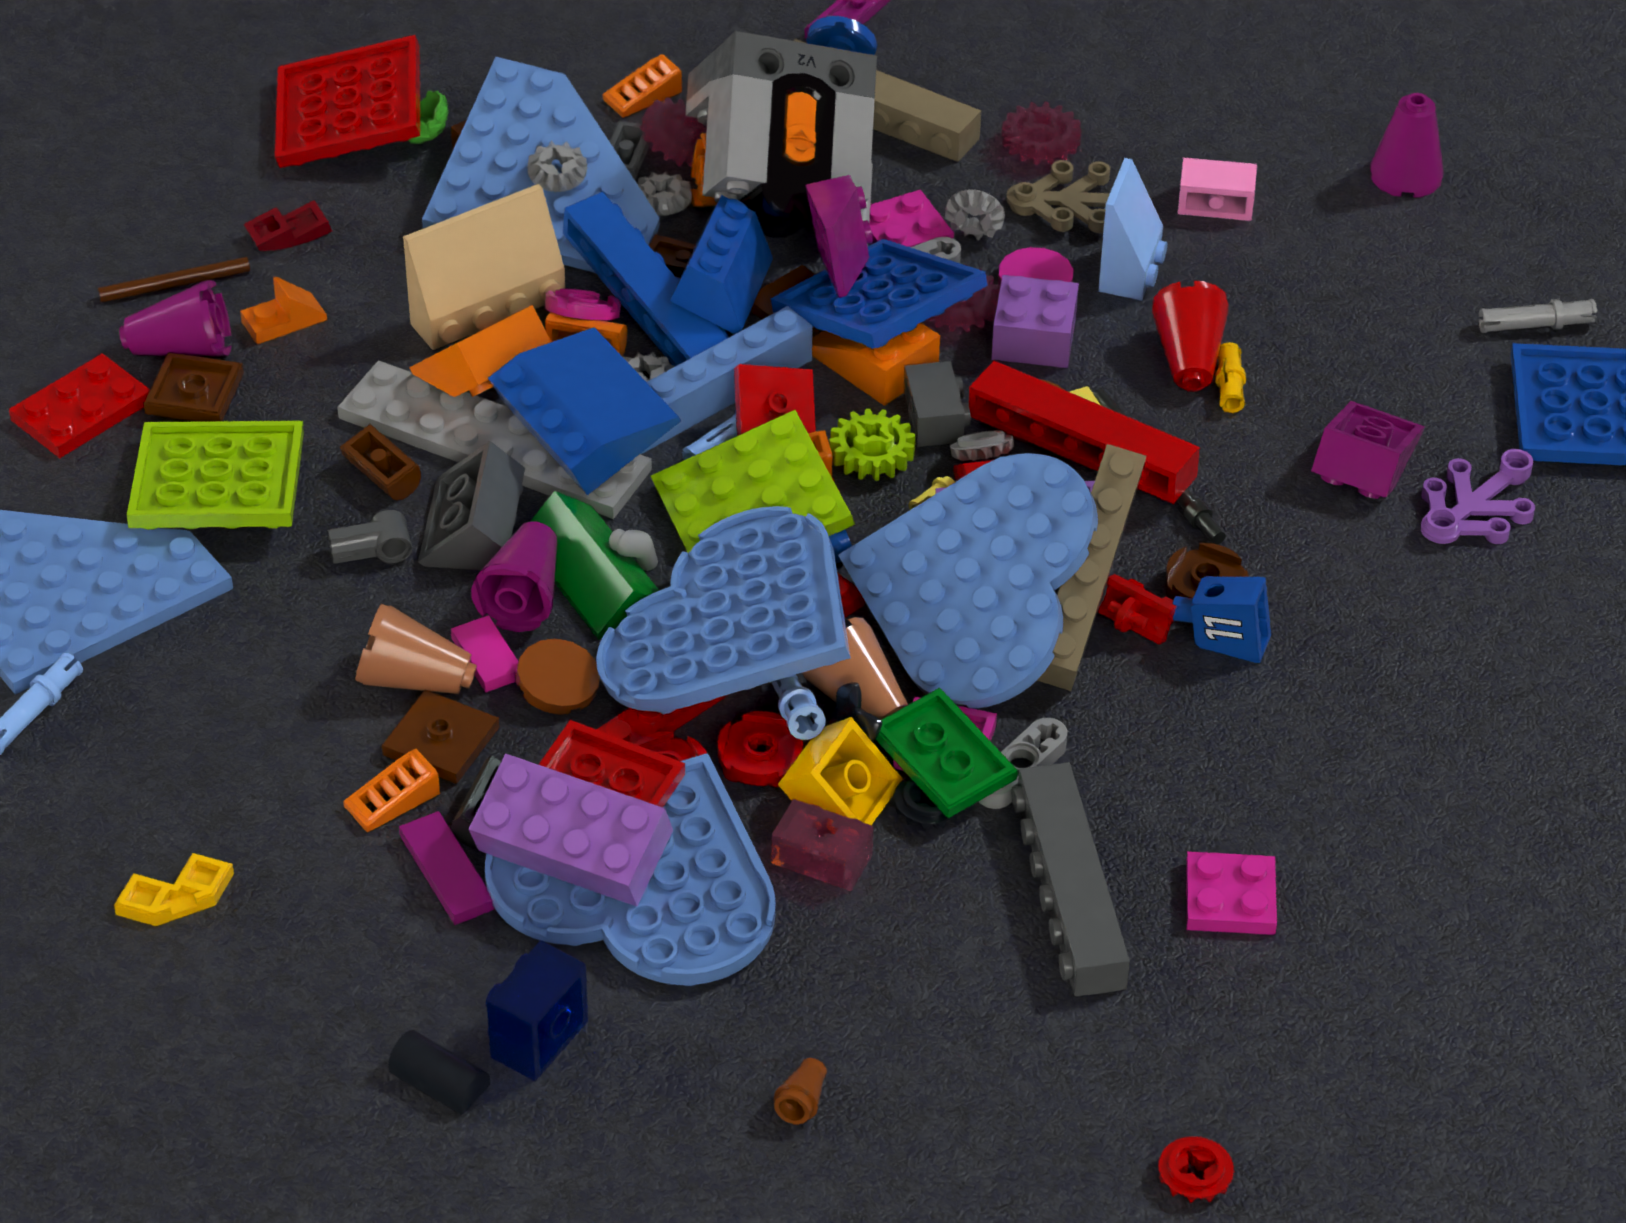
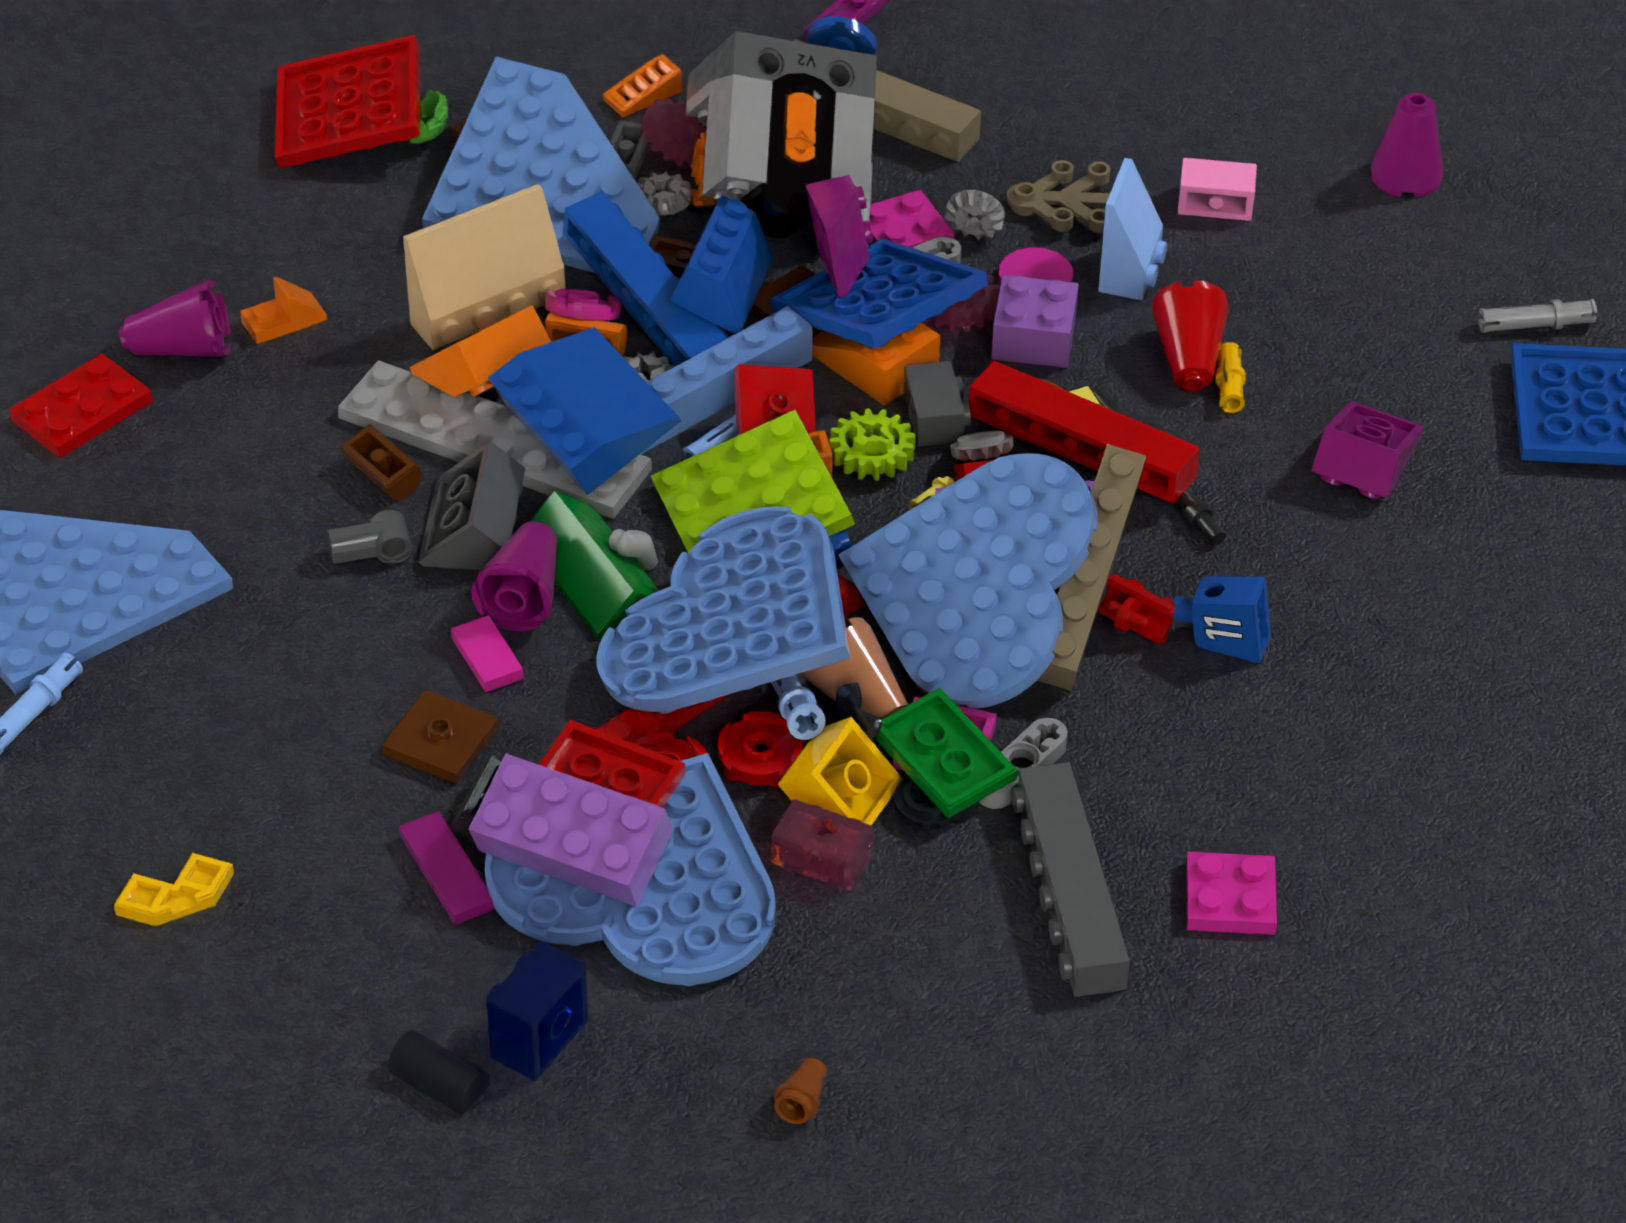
reddish brown bar [98,257,250,303] -> none
lime plate [127,421,304,530] -> none
reddish brown plate [144,352,244,422] -> none
dark red slope [244,200,333,251] -> none
orange slope [343,749,440,833] -> none
nougat cone [355,604,477,694] -> none
dark orange tile [515,638,600,715] -> none
light grey gear [527,140,587,192] -> none
clear pink gear [1002,102,1081,165] -> none
red gear [1158,1136,1234,1204] -> none
reddish brown plate [1165,543,1248,600] -> none
medium lavender plant [1421,449,1535,544] -> none

